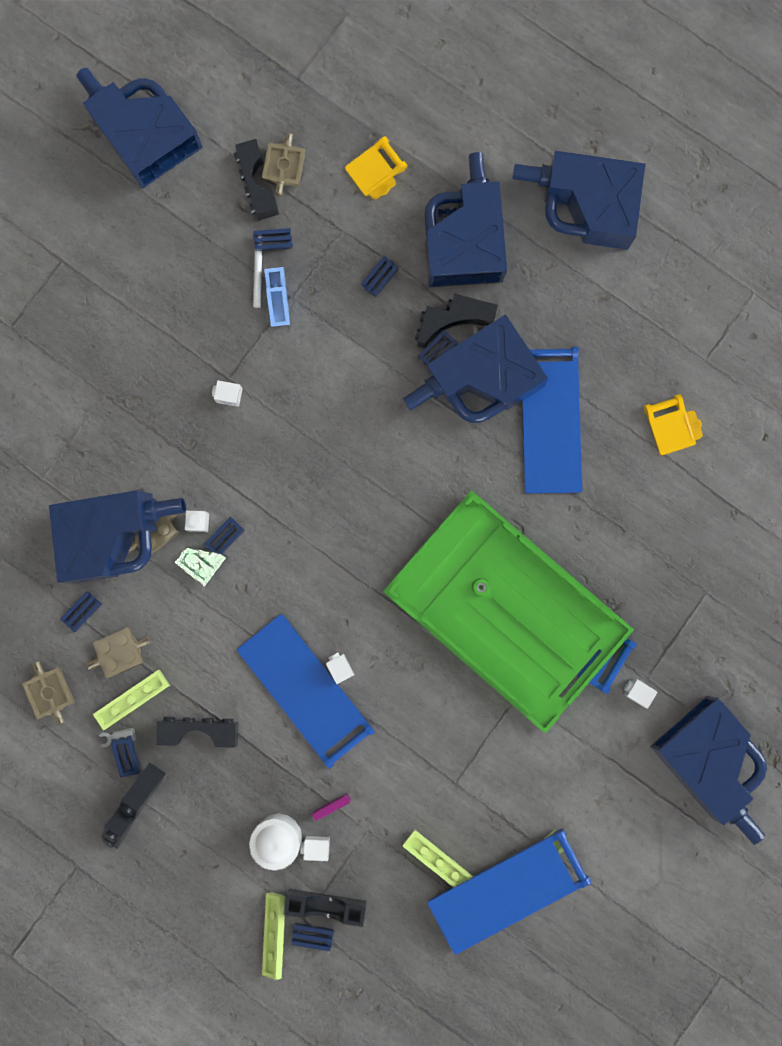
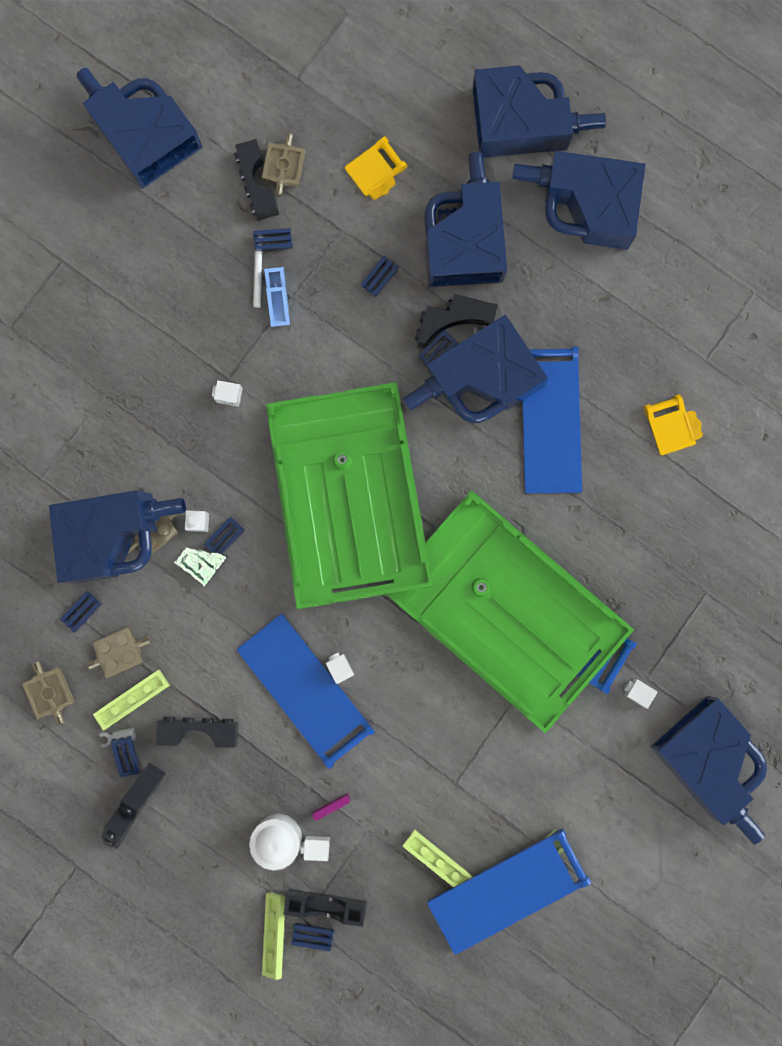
none -> bright green piece [266,382,433,609]
none -> dark blue piece [472,65,606,158]

